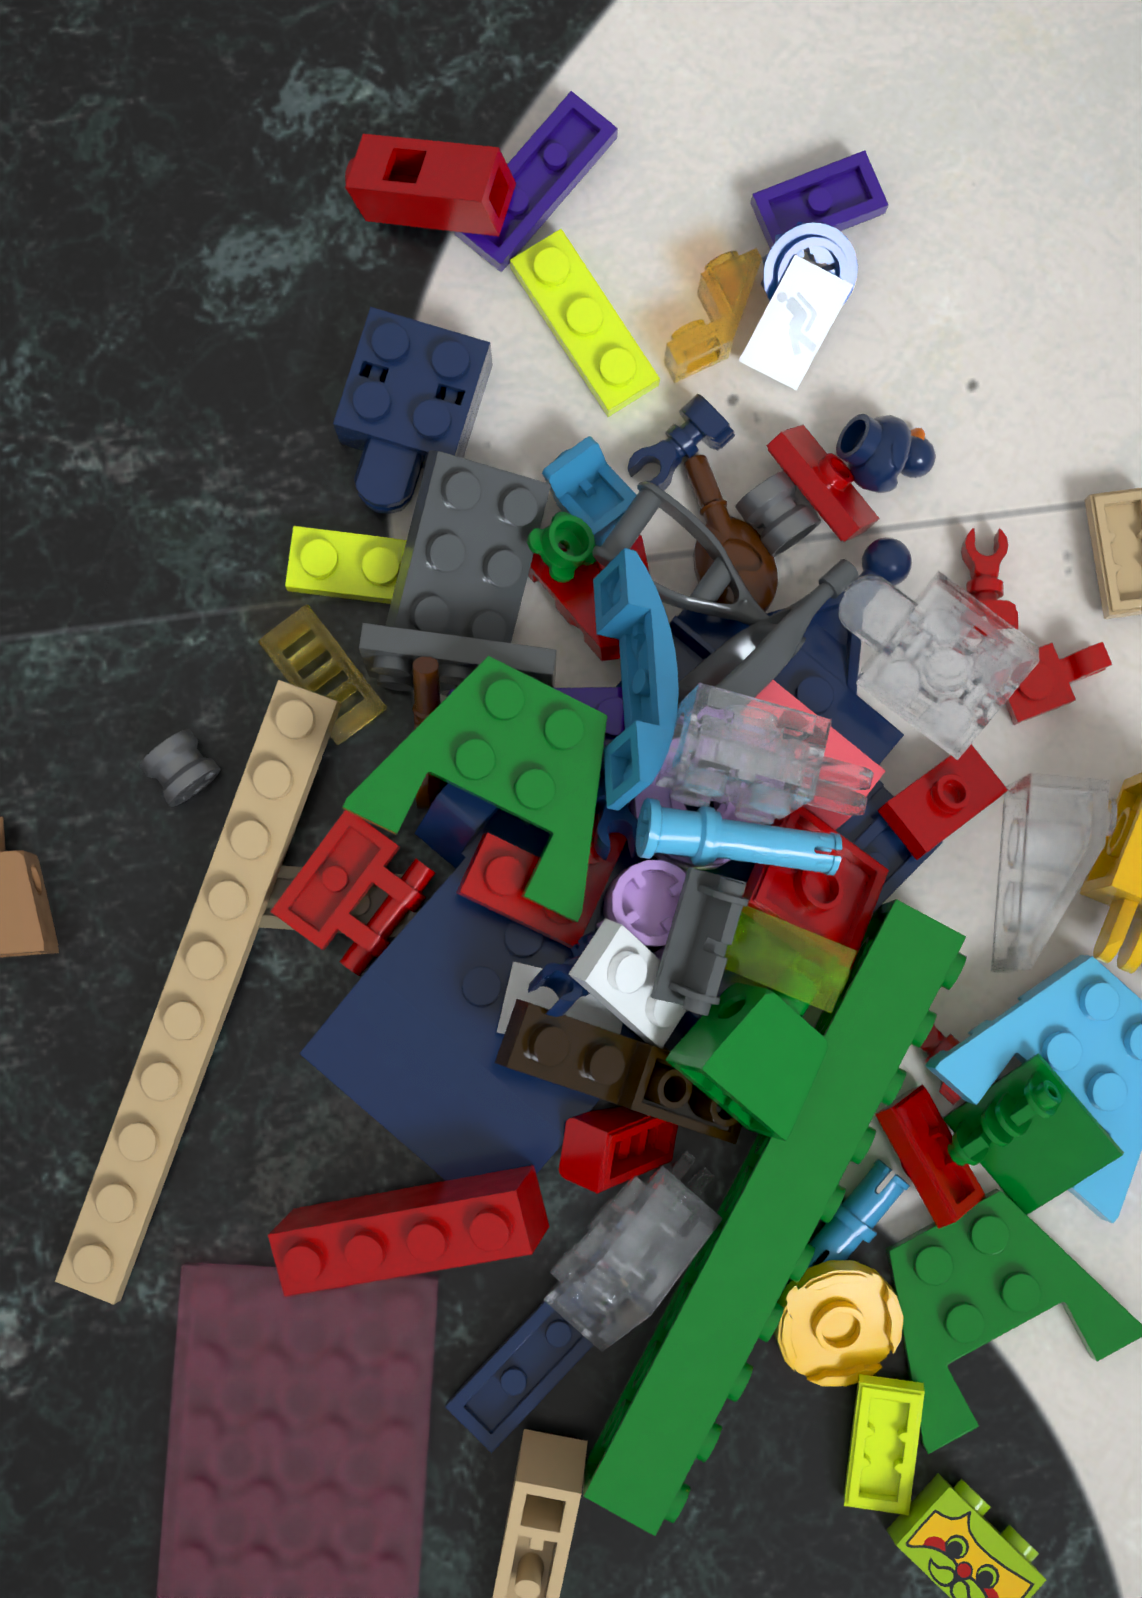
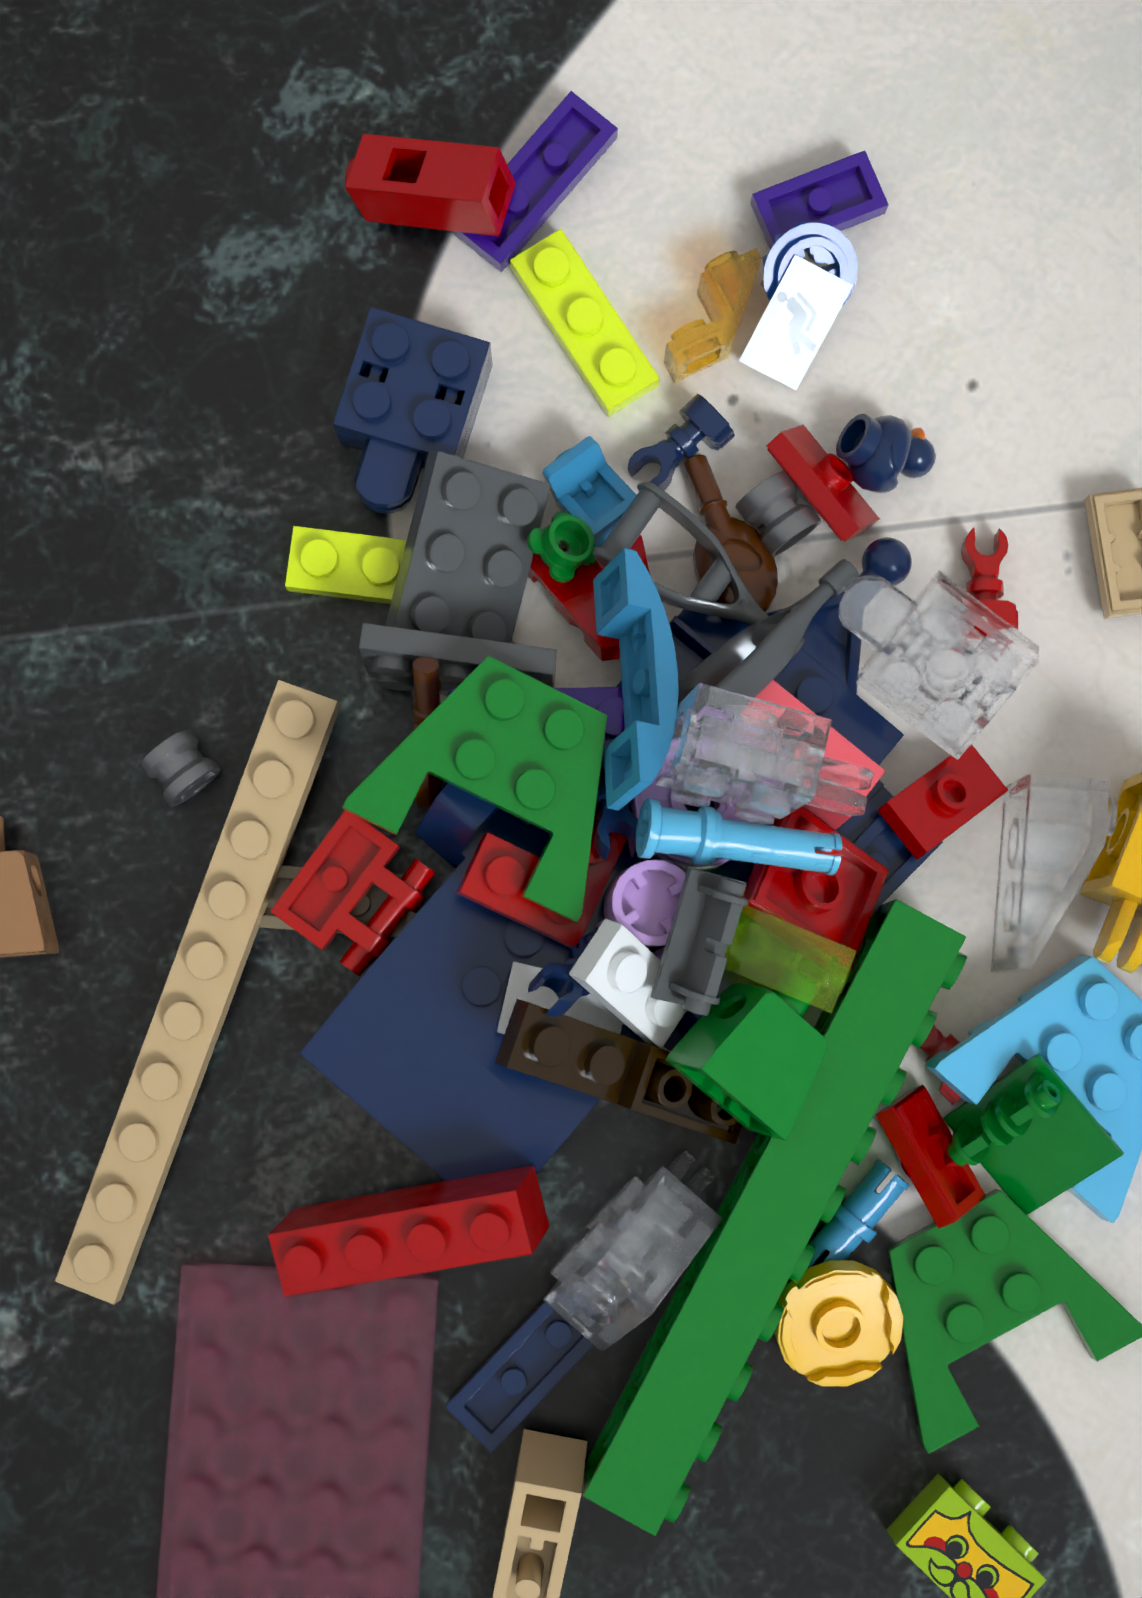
clear yellow slope [258,604,387,746] -> none
red slope [559,1106,678,1194] -> none
neon yellow plate [844,1374,925,1515] -> none
red plate [991,642,1113,725] -> none

